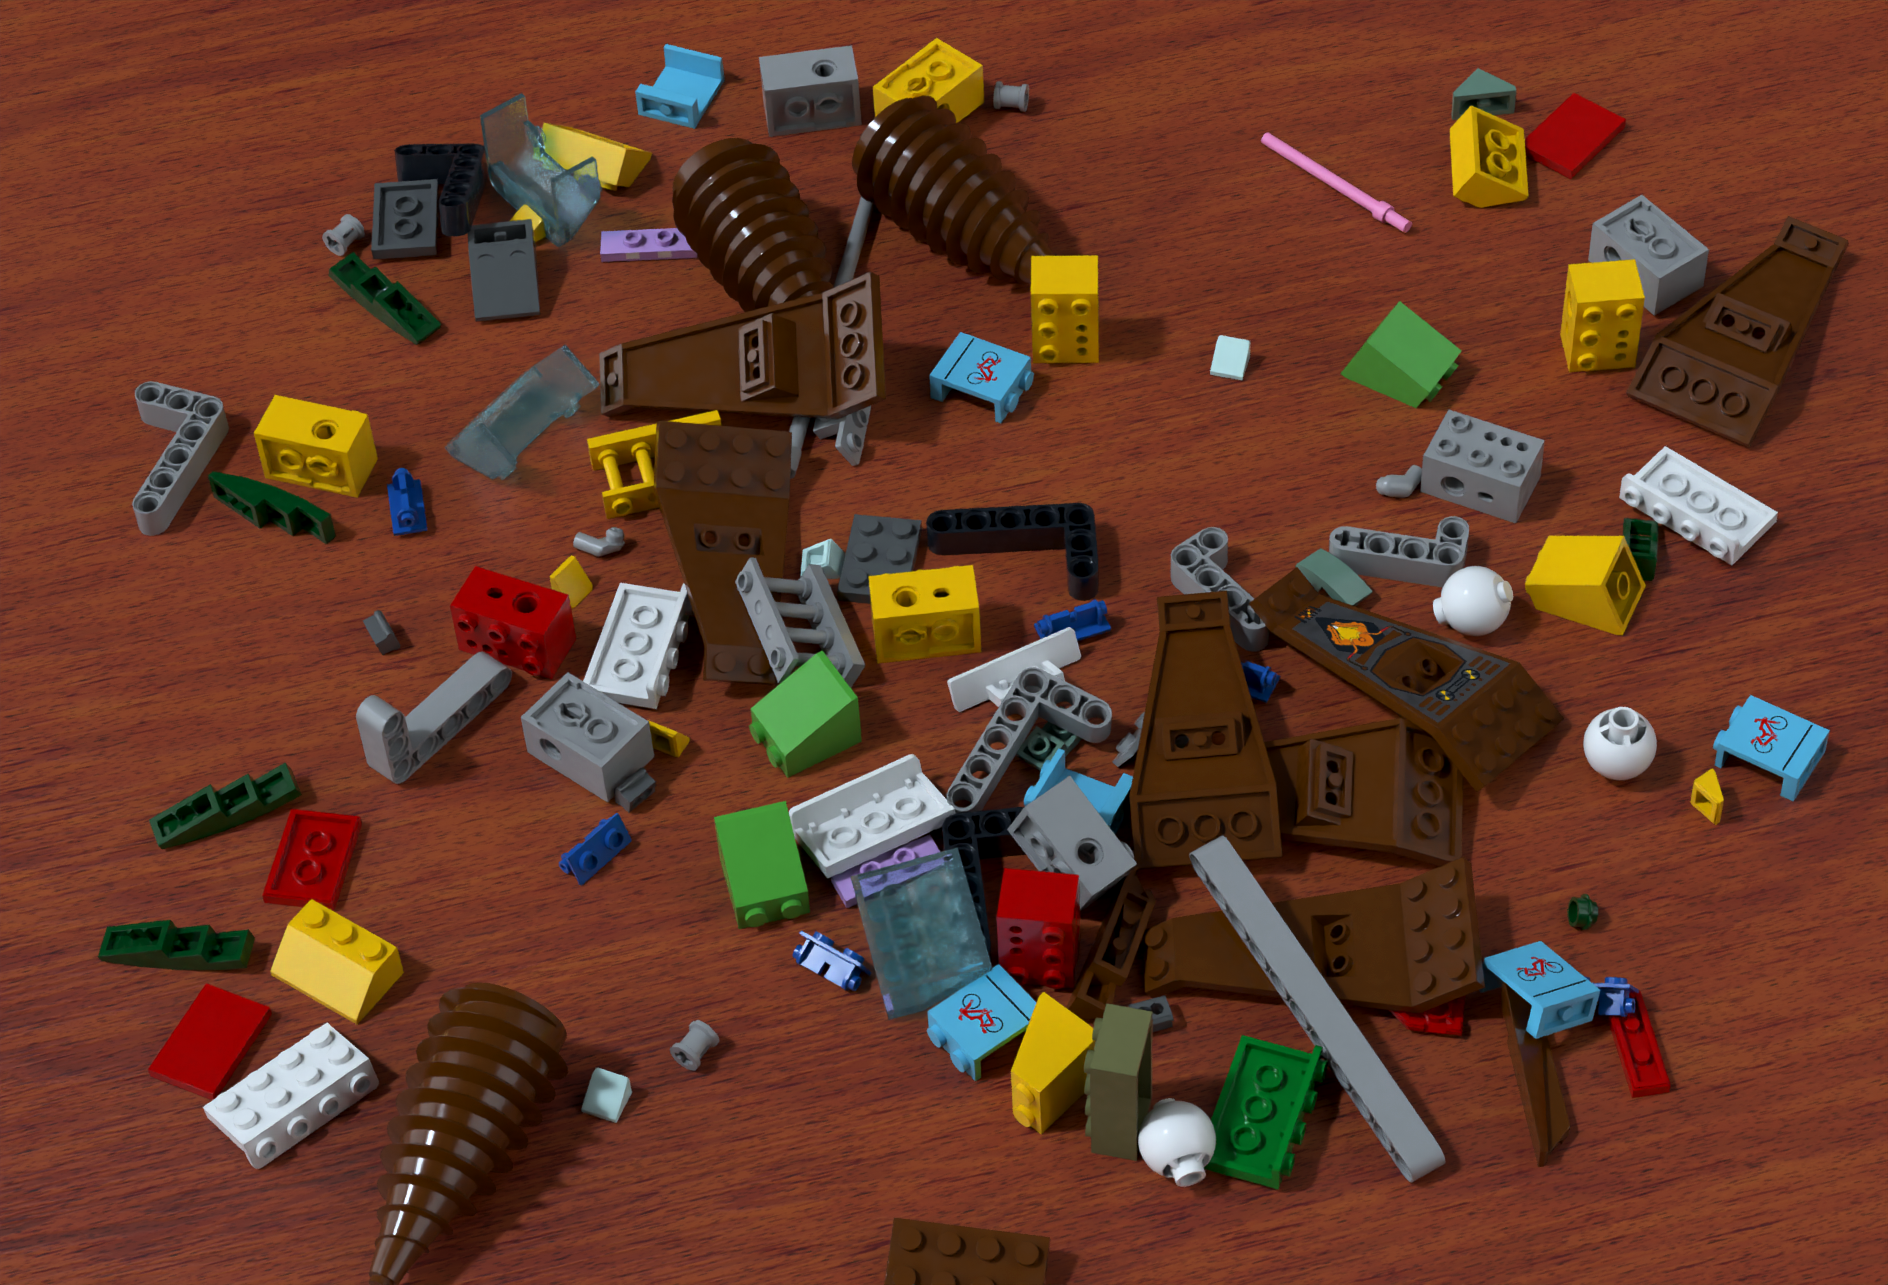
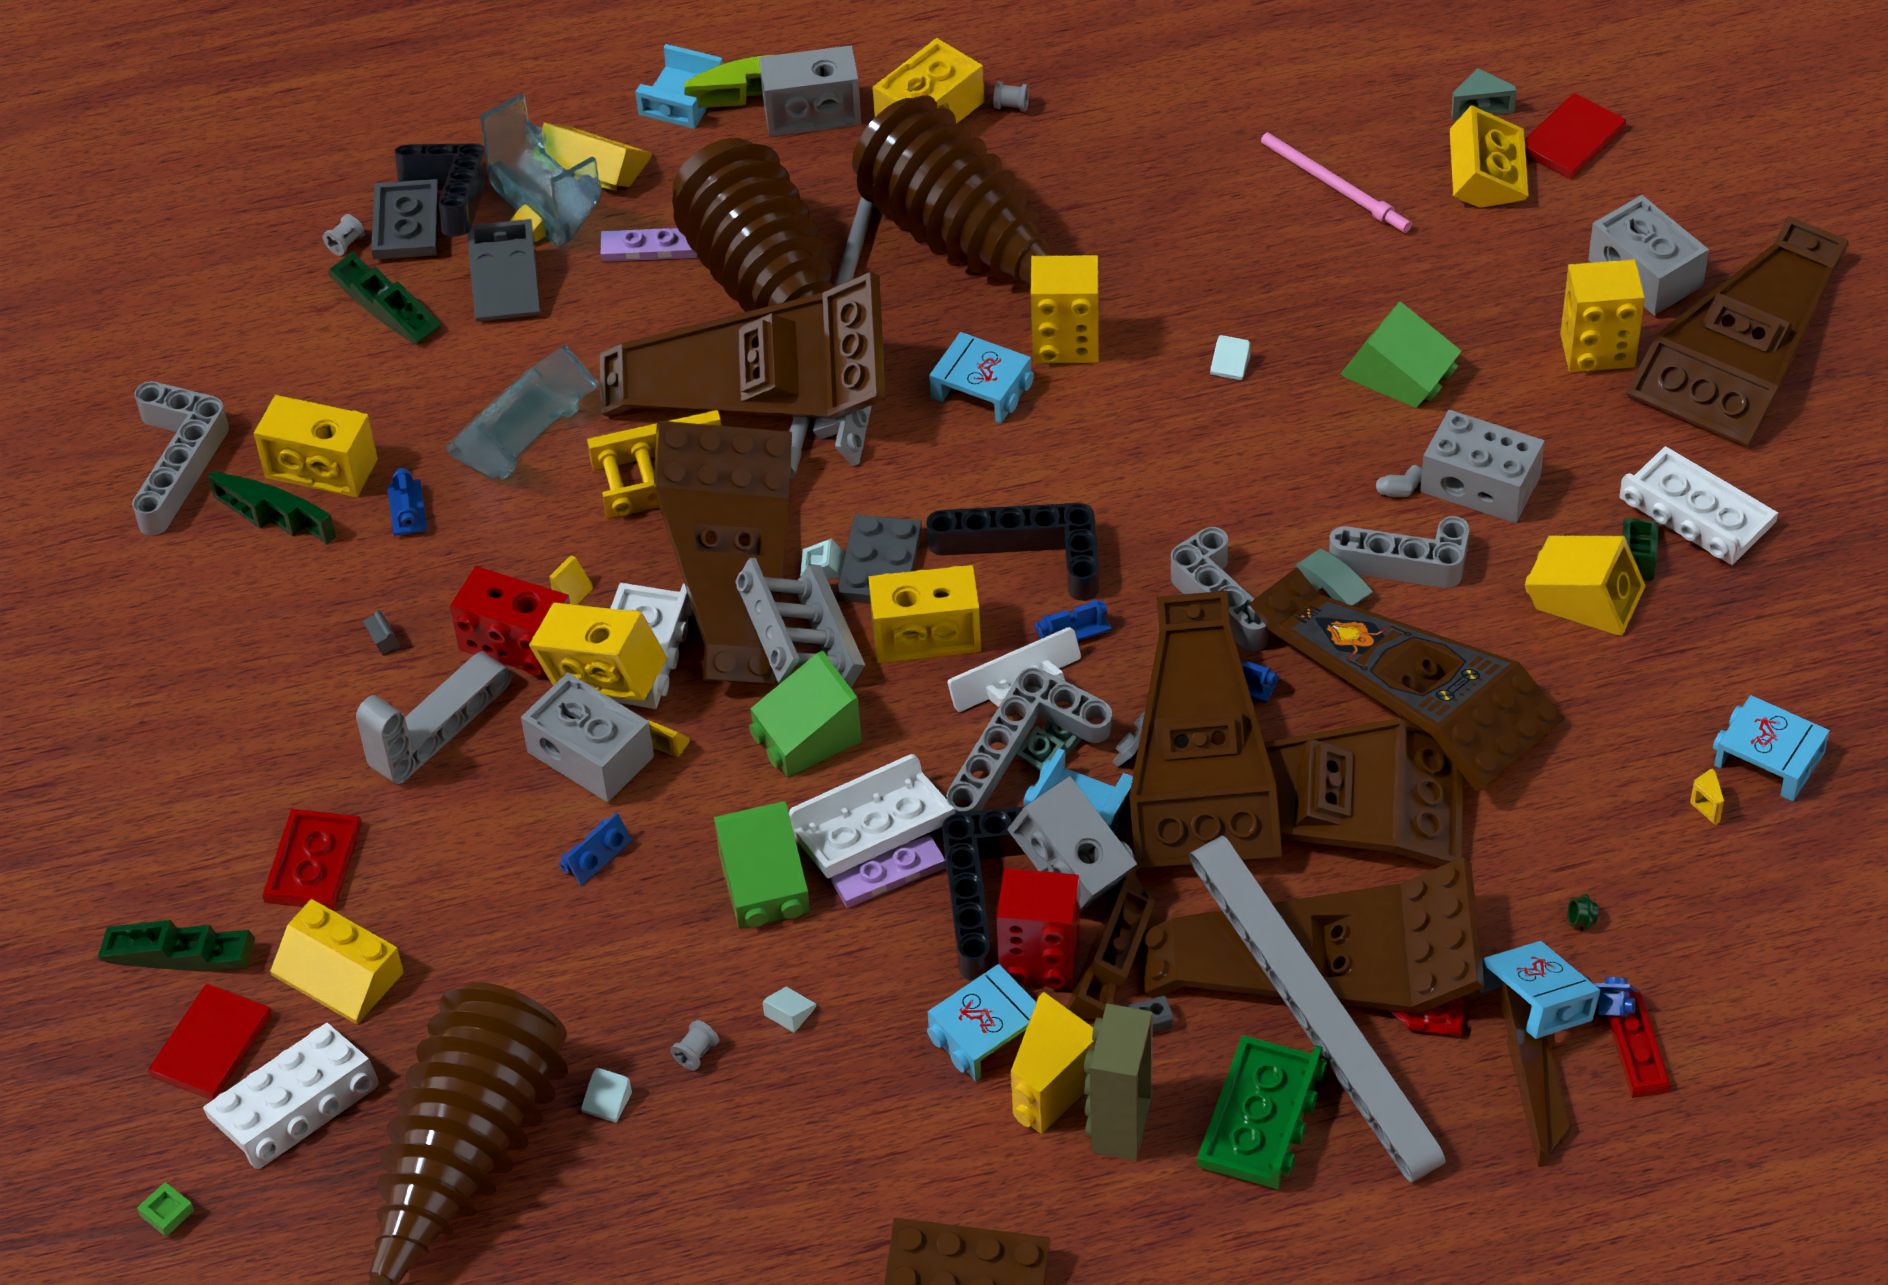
dark green slope [149,763,302,849] -> none
light grey arm [573,527,625,557] -> none
dark grey piece [614,768,656,813] -> none
hinge [792,931,872,991] -> none
clear light blue slope [850,847,992,1020] -> none
white brick [1138,1098,1216,1187] -> none
white brick [1433,566,1513,636] -> none
white brick [1583,707,1657,780] -> none
none -> bright green plate [137,1182,194,1237]
none -> yellow piece [529,602,668,701]
none -> lime slope [684,55,772,108]
none -> light aqua slope [763,987,816,1033]

